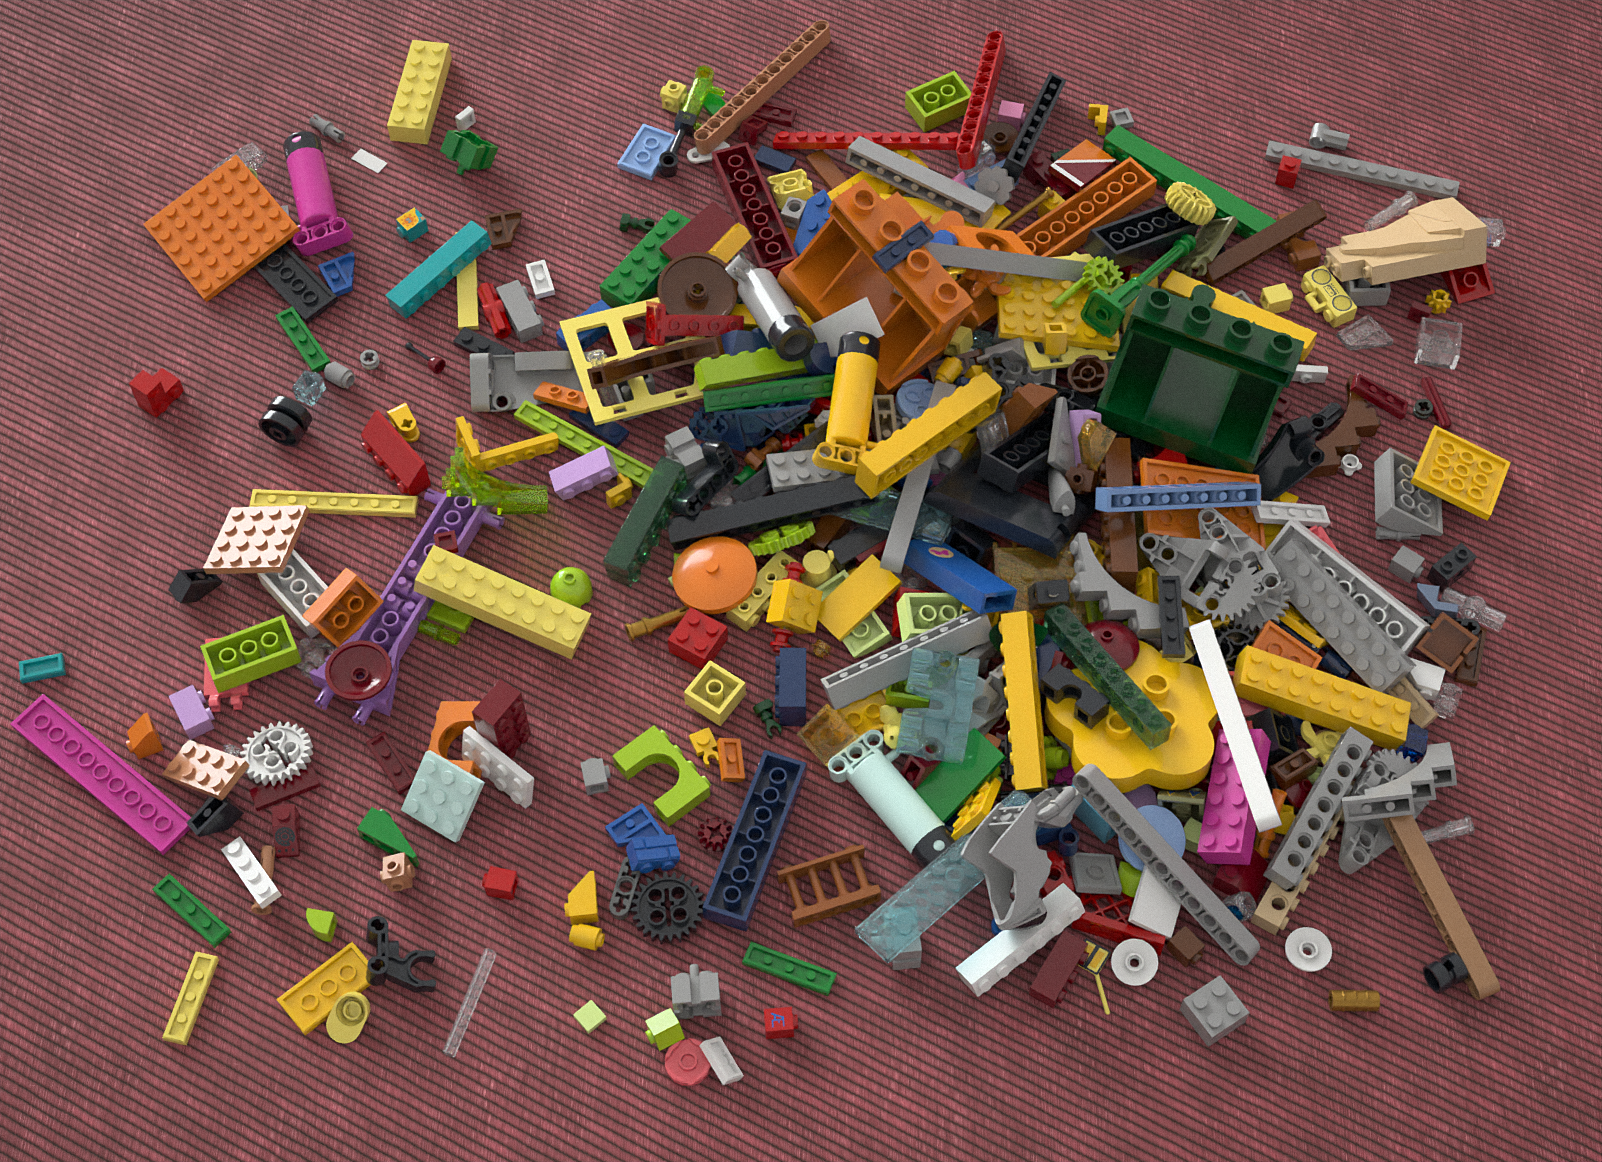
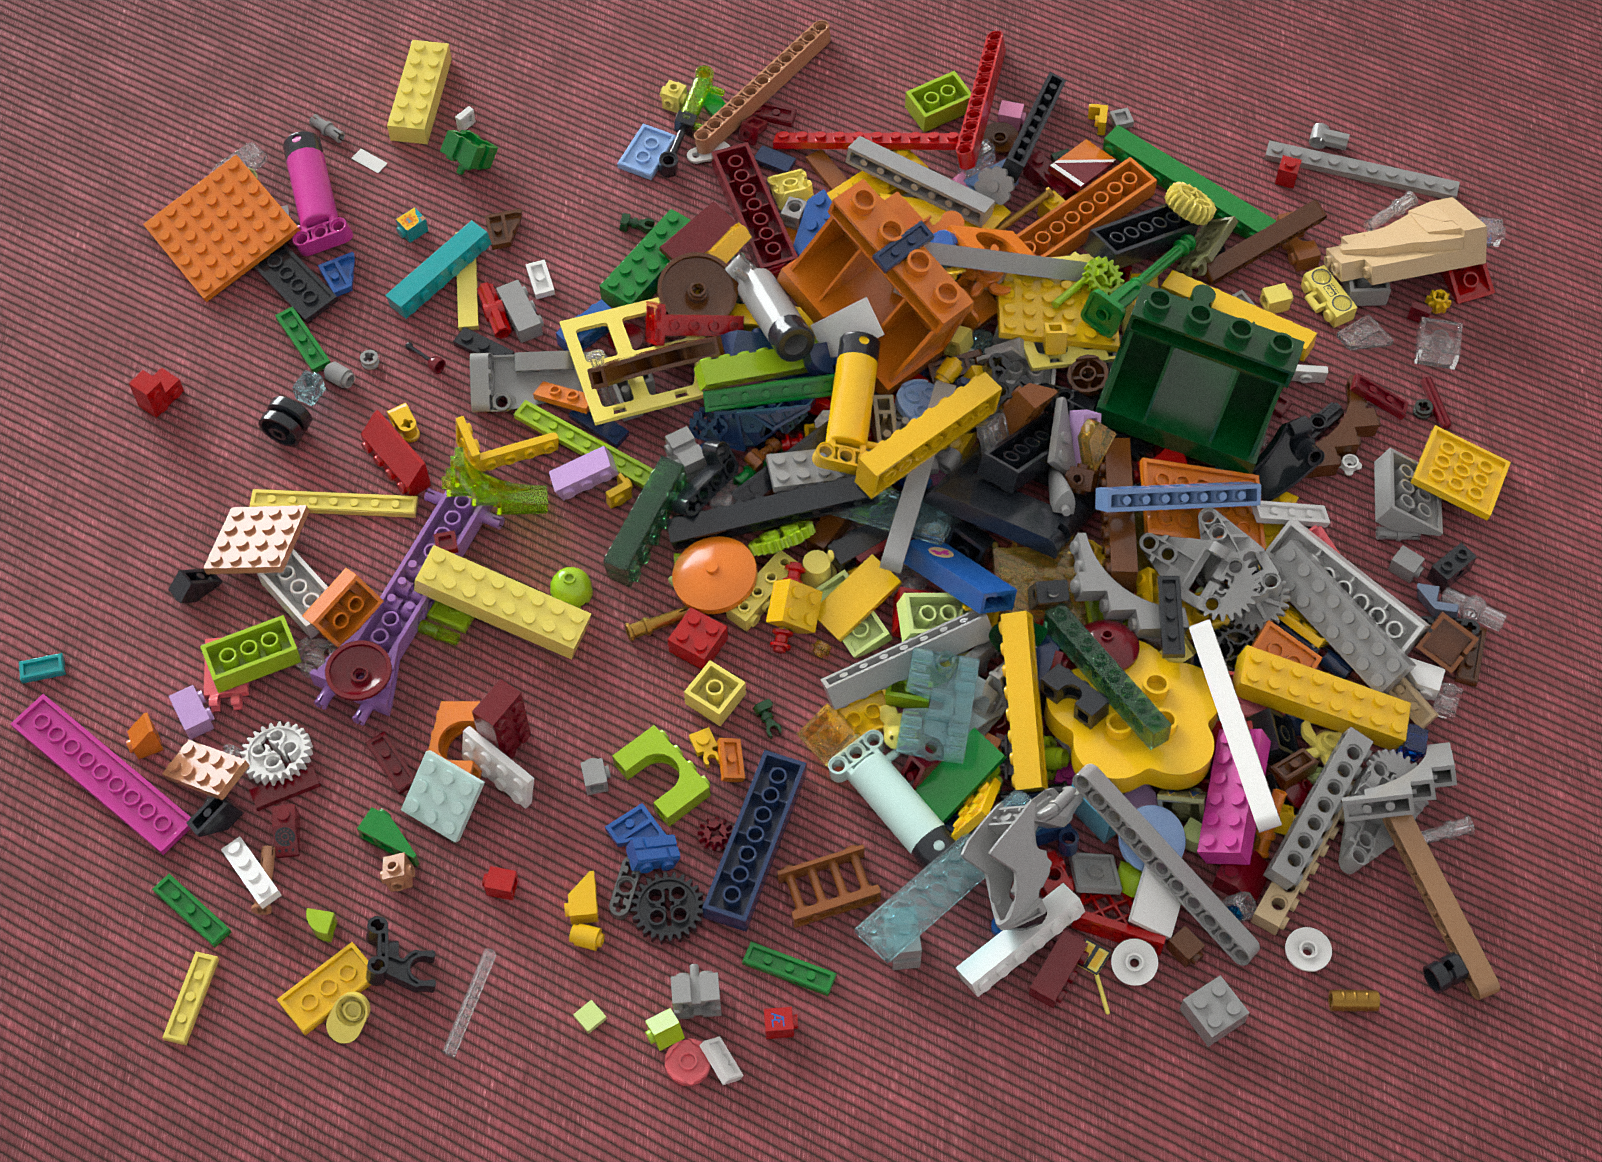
dark blue brick [775,648,806,727] -> none

